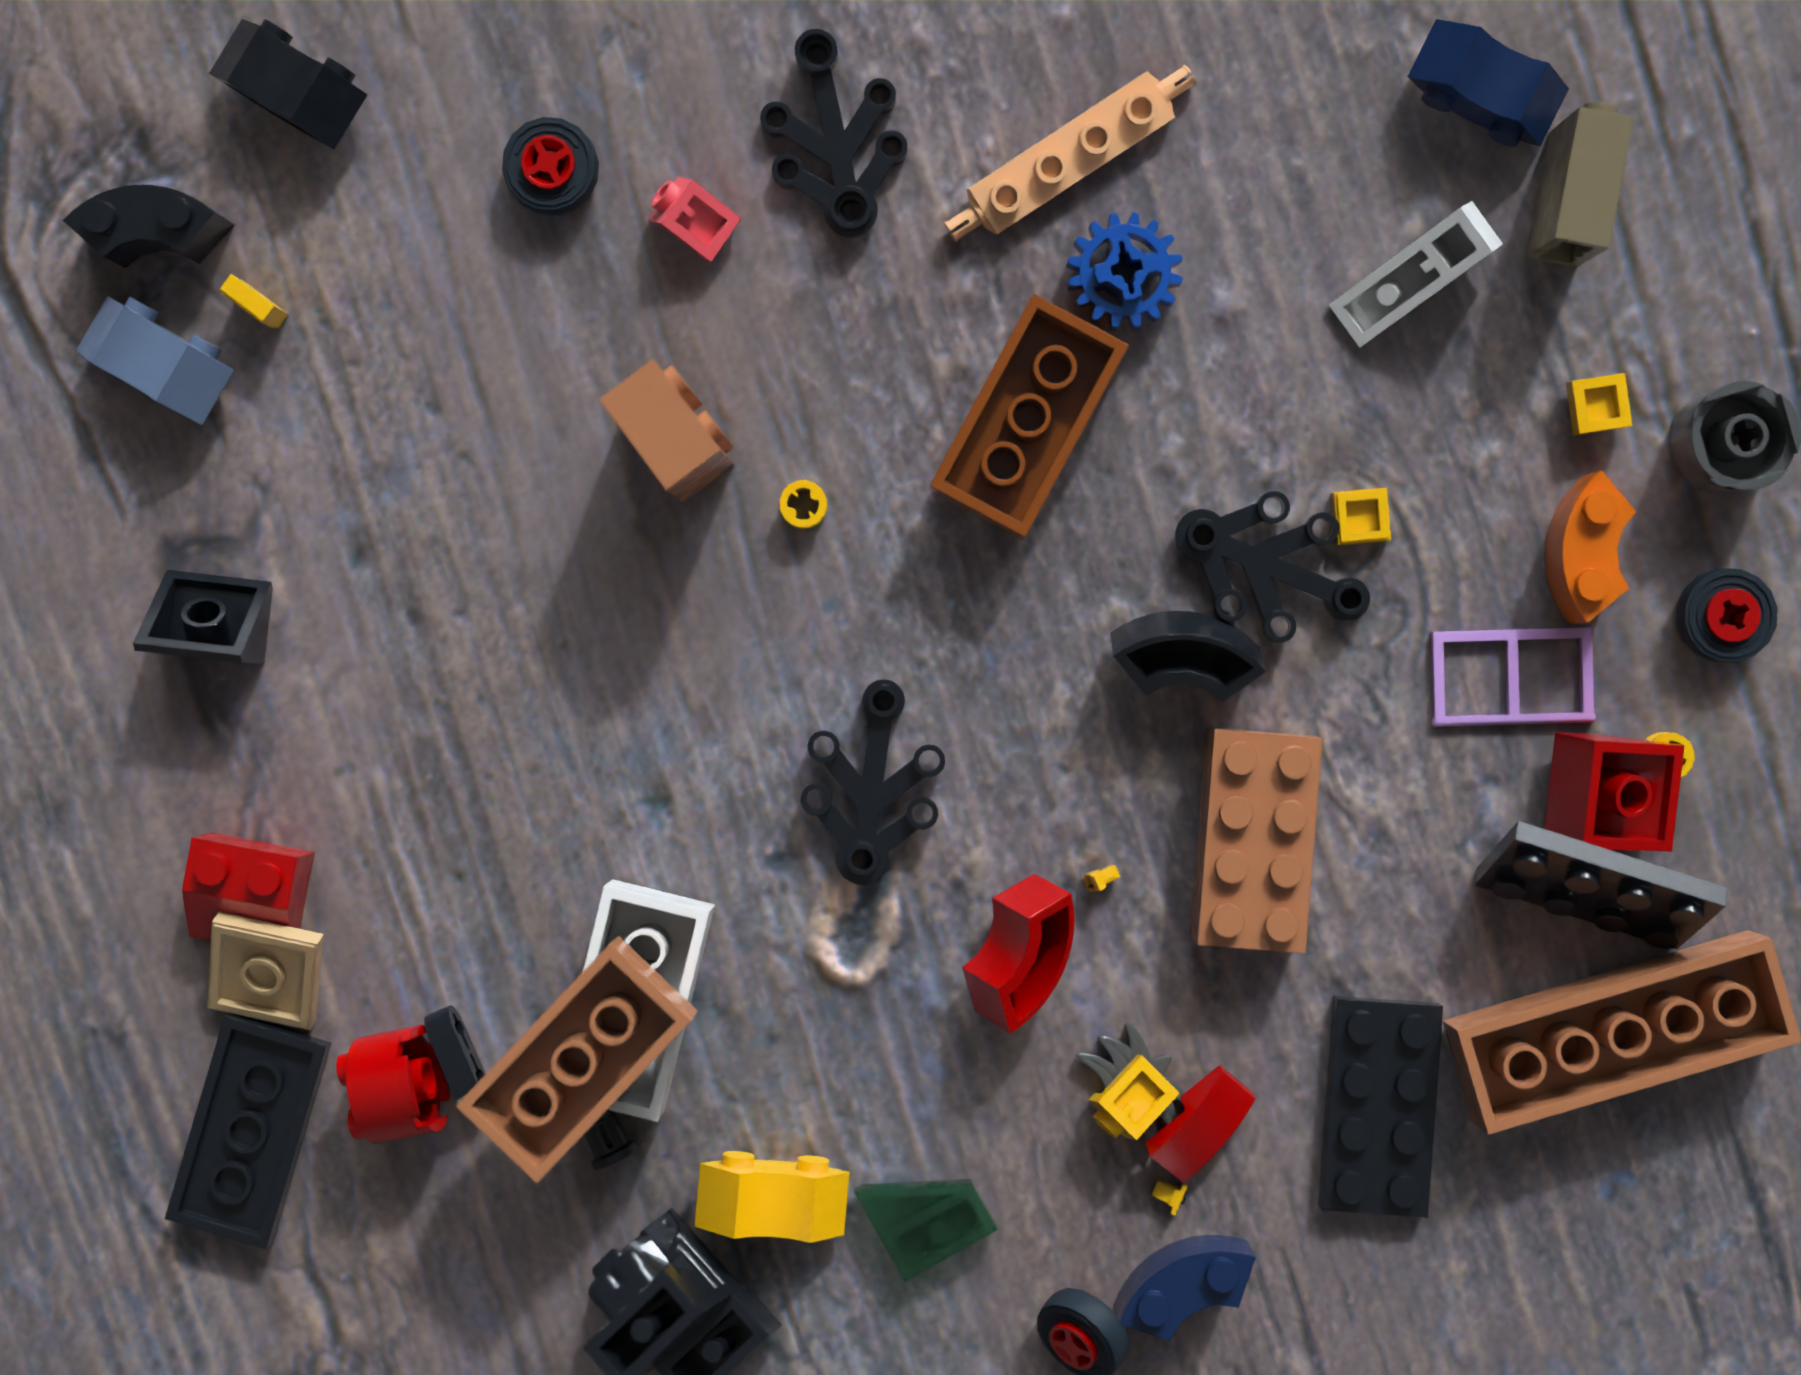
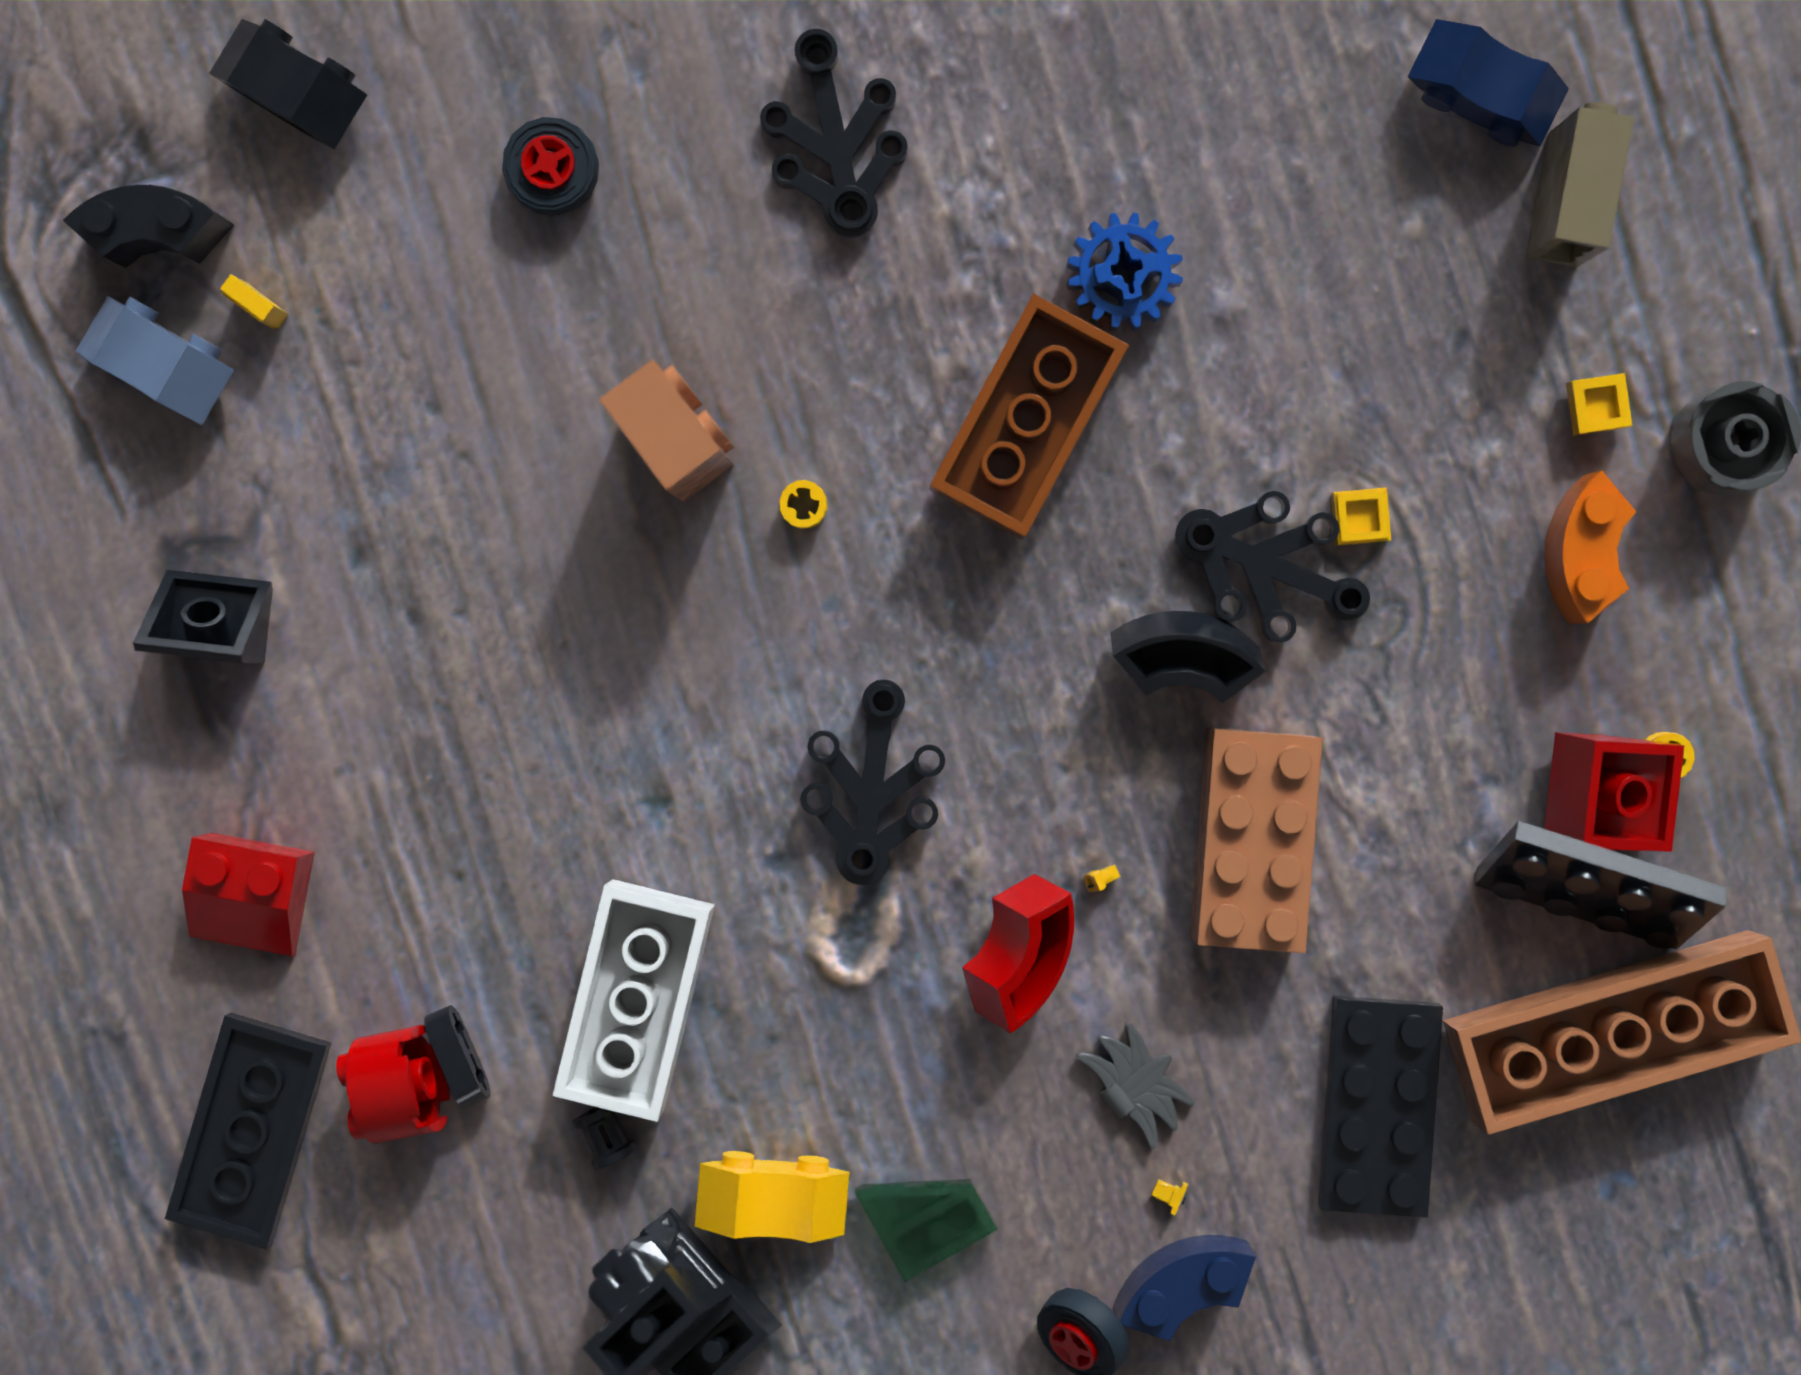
tan tile [207,911,324,1030] -> none
nougat brick [456,936,698,1183] -> none
coral bracket [648,177,742,262] -> none
light nougat plate [944,65,1197,242] -> none
yellow bracket [1088,1055,1180,1140] -> none
red slope [1145,1065,1256,1183] -> none
white slope [1329,201,1503,348] -> none
lavender window [1430,627,1596,727] -> none
black wheel [1676,568,1778,663] -> none

